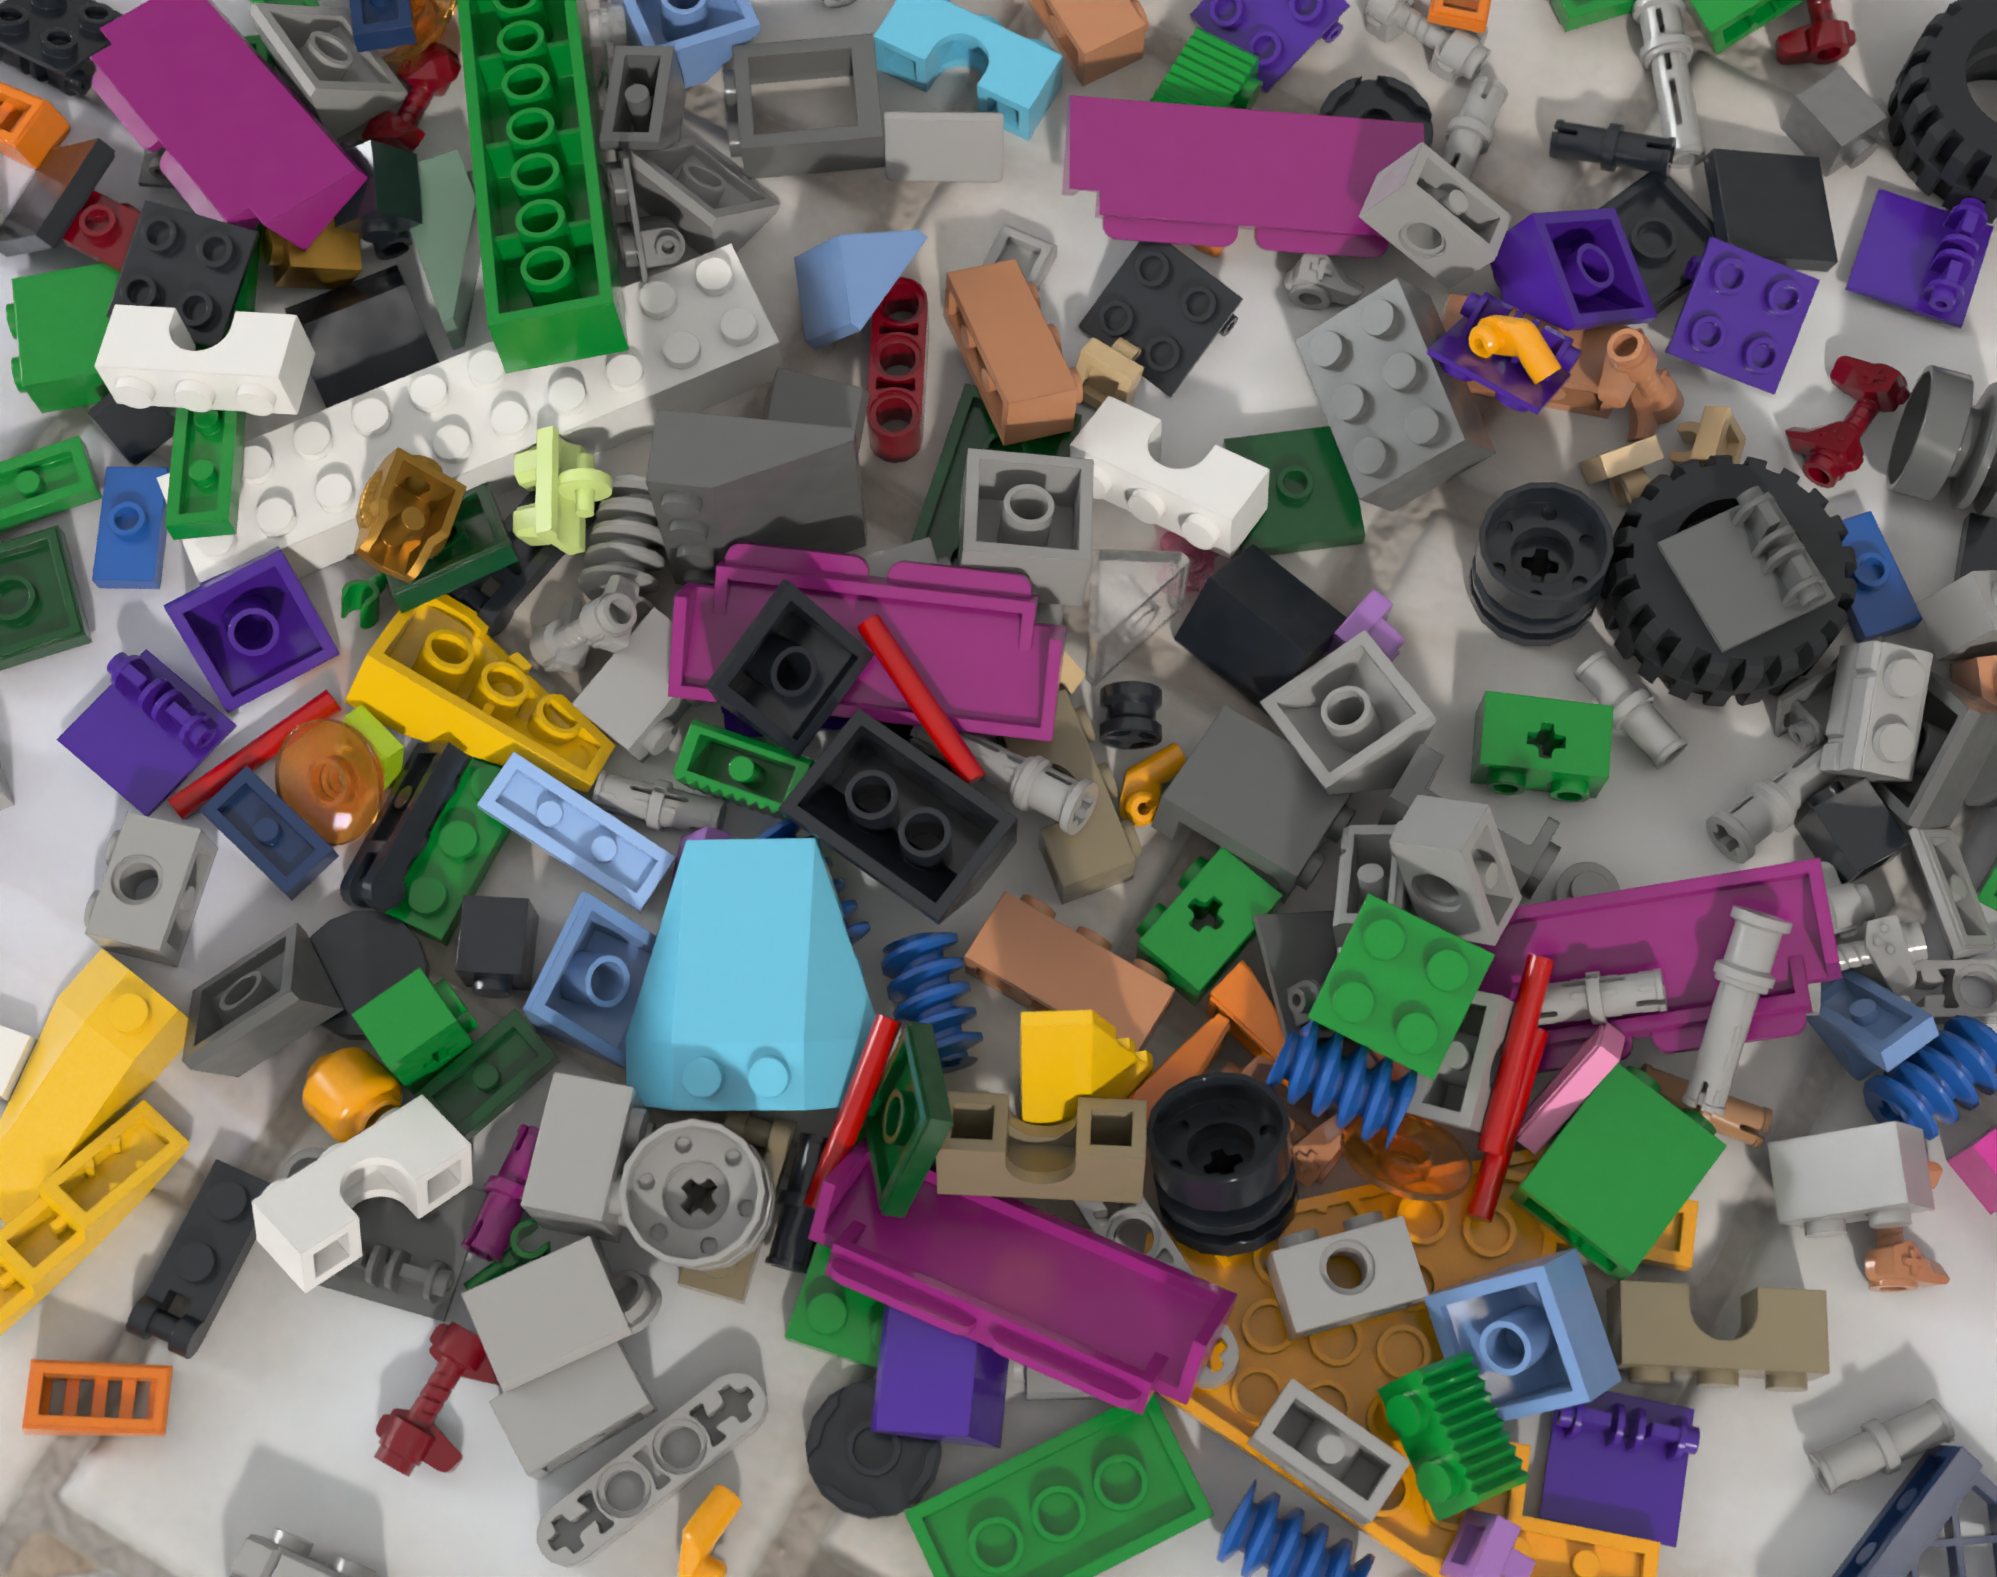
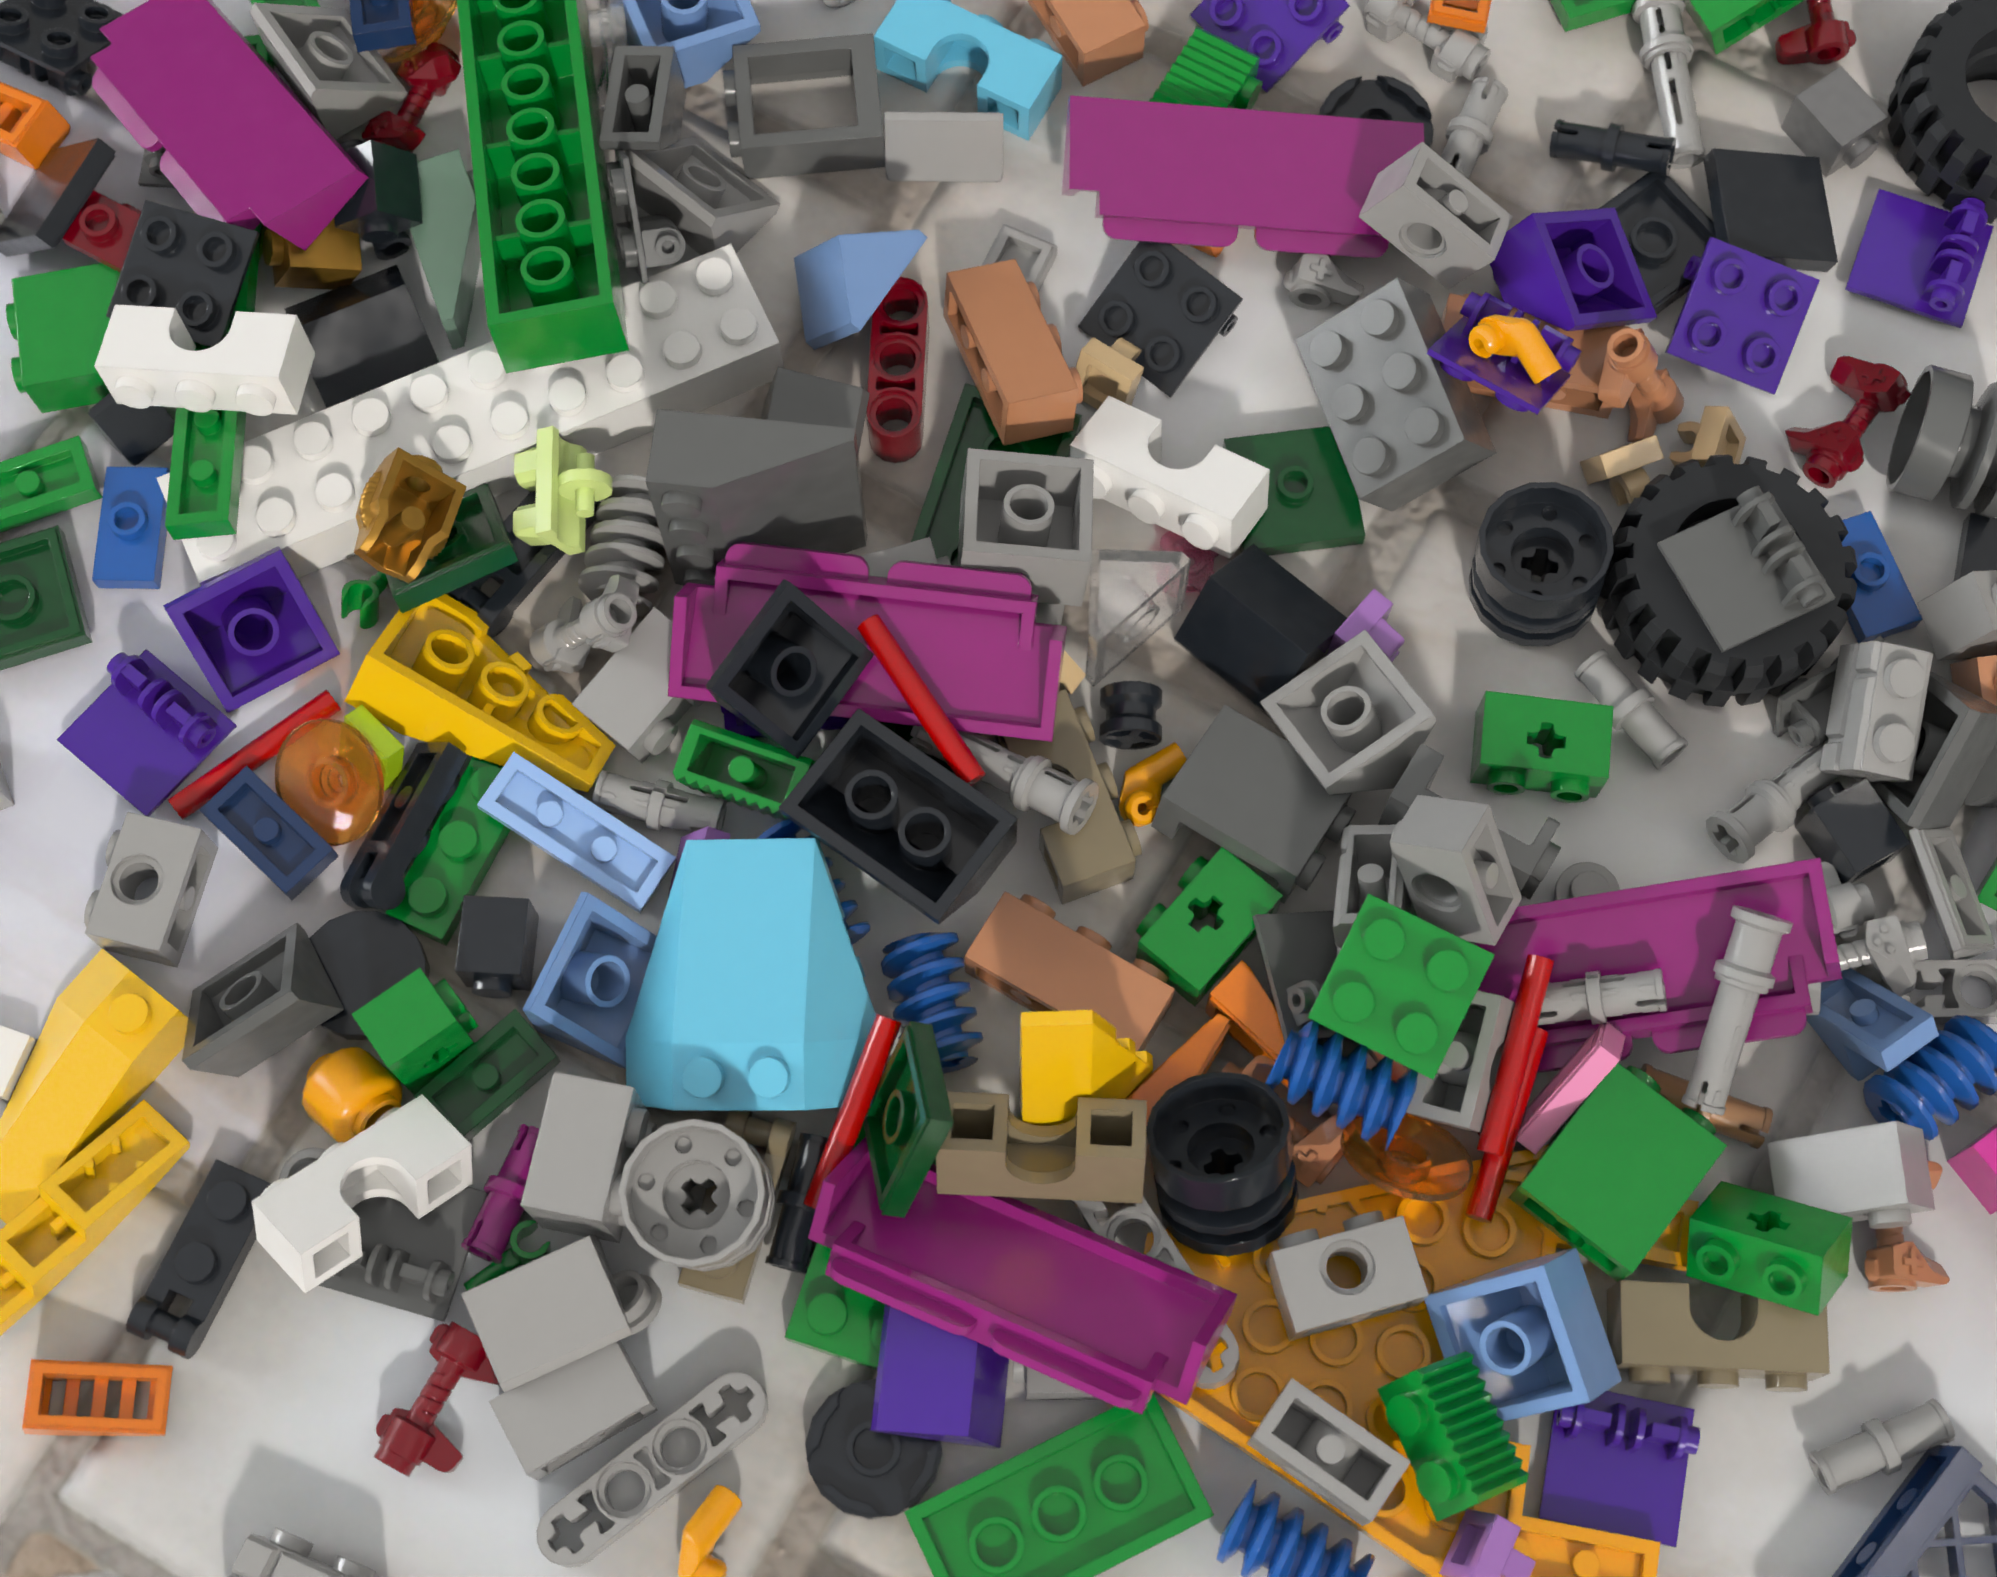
none -> green brick [1686,1181,1853,1316]

